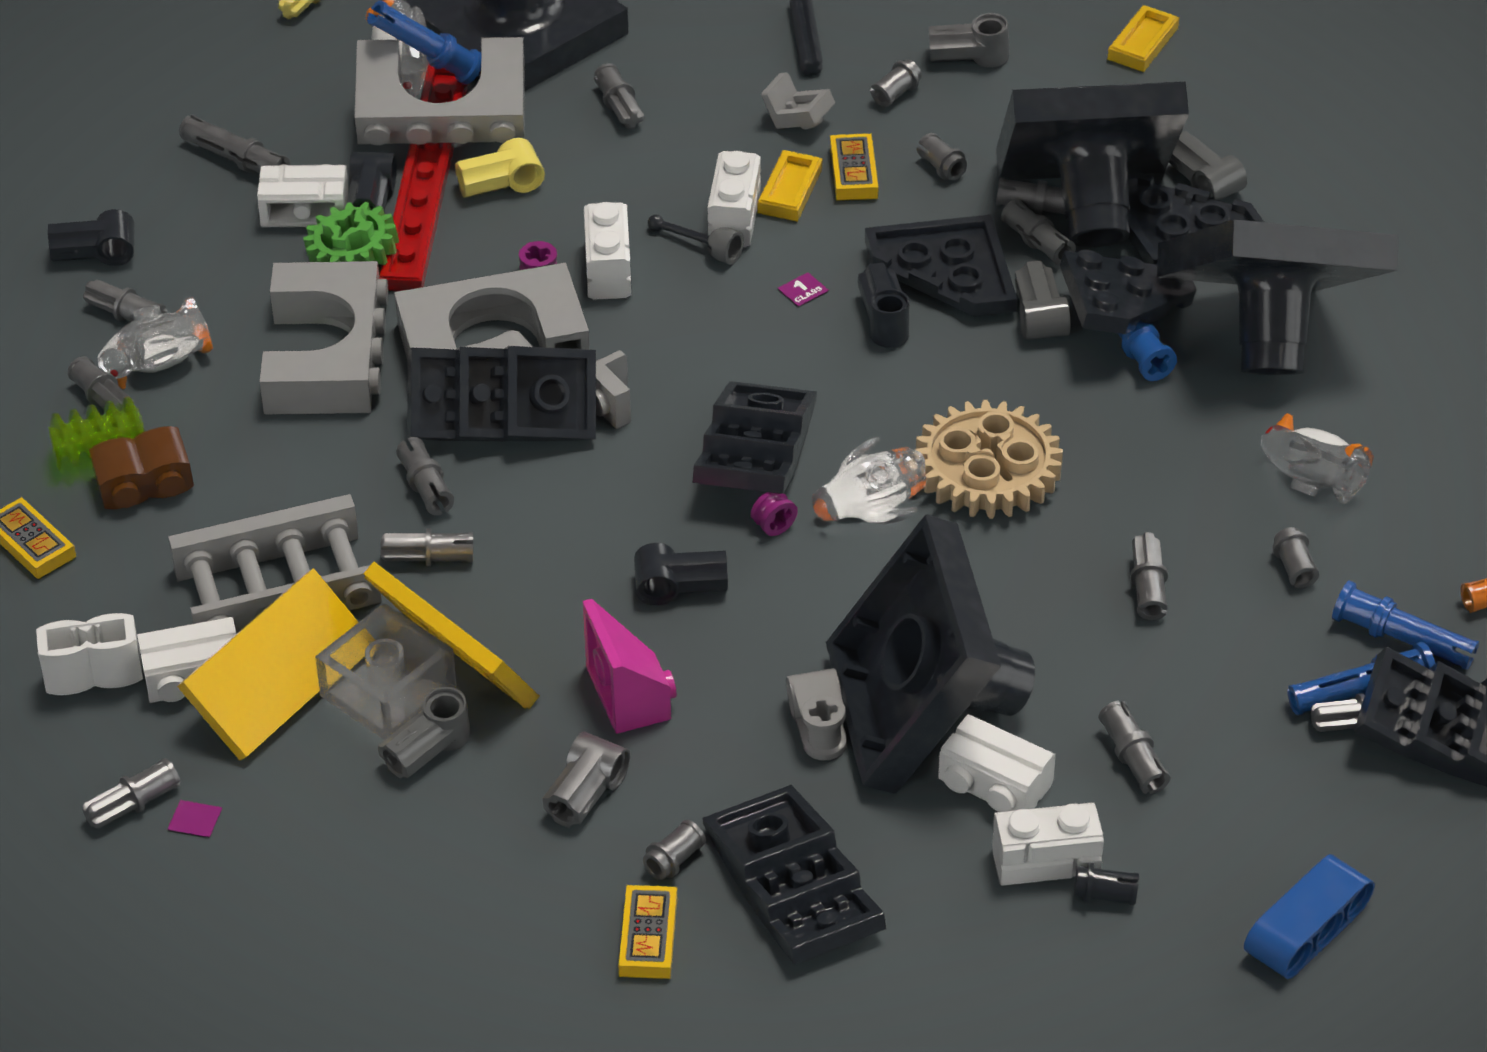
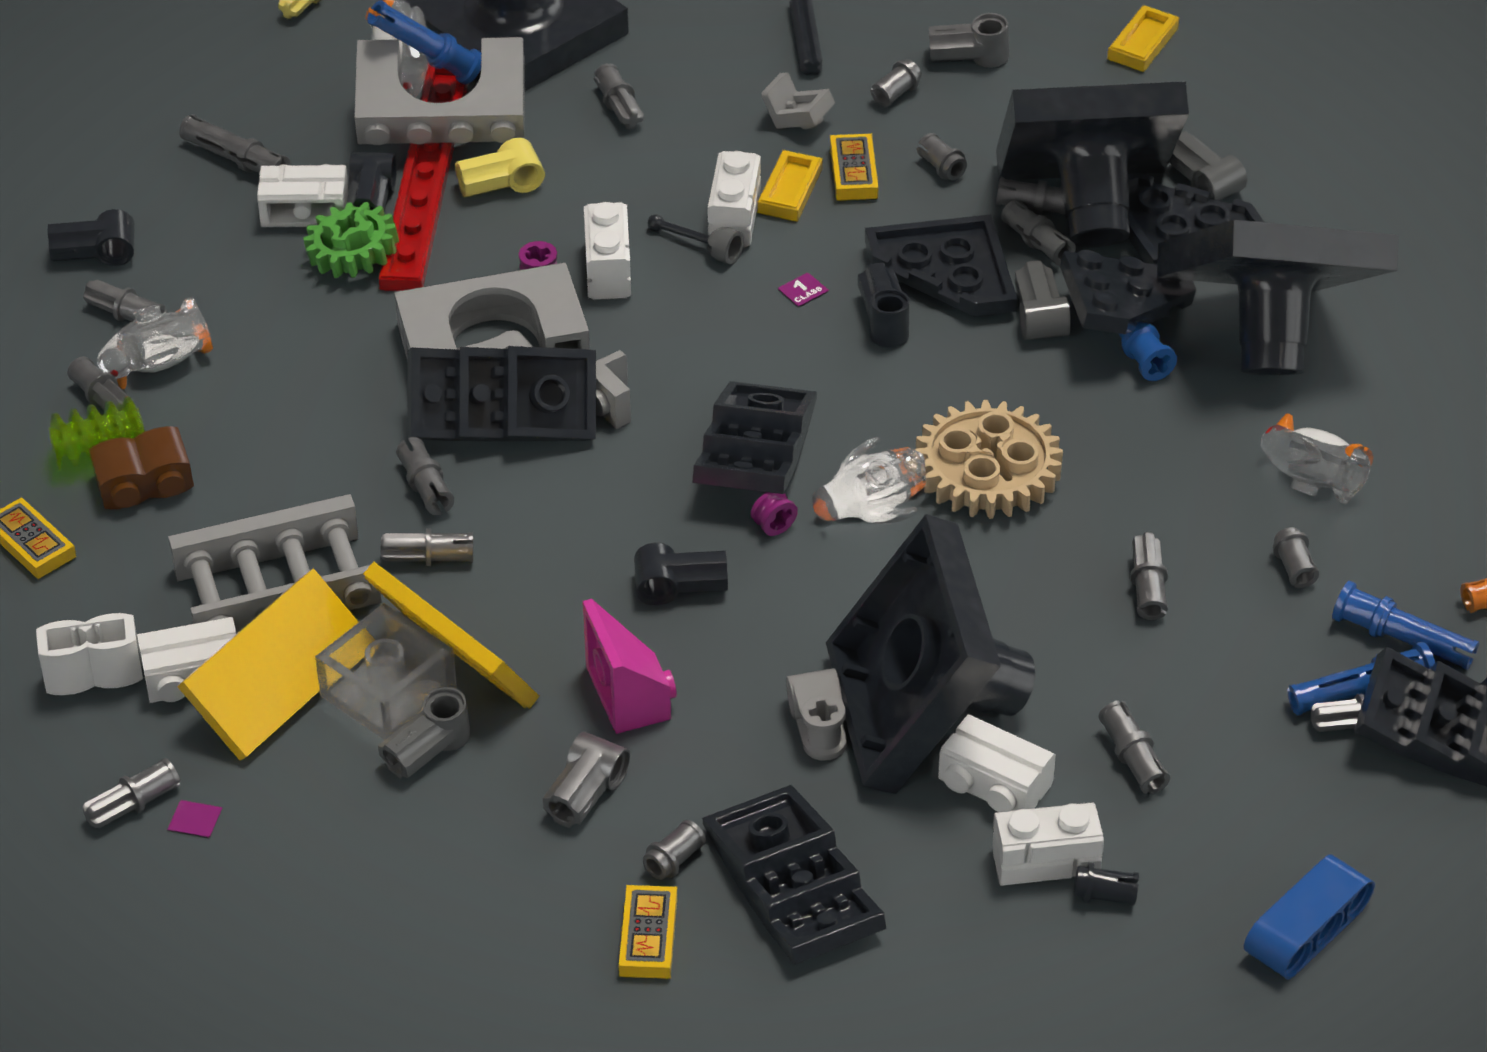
light grey arch [260,261,388,414] -> none

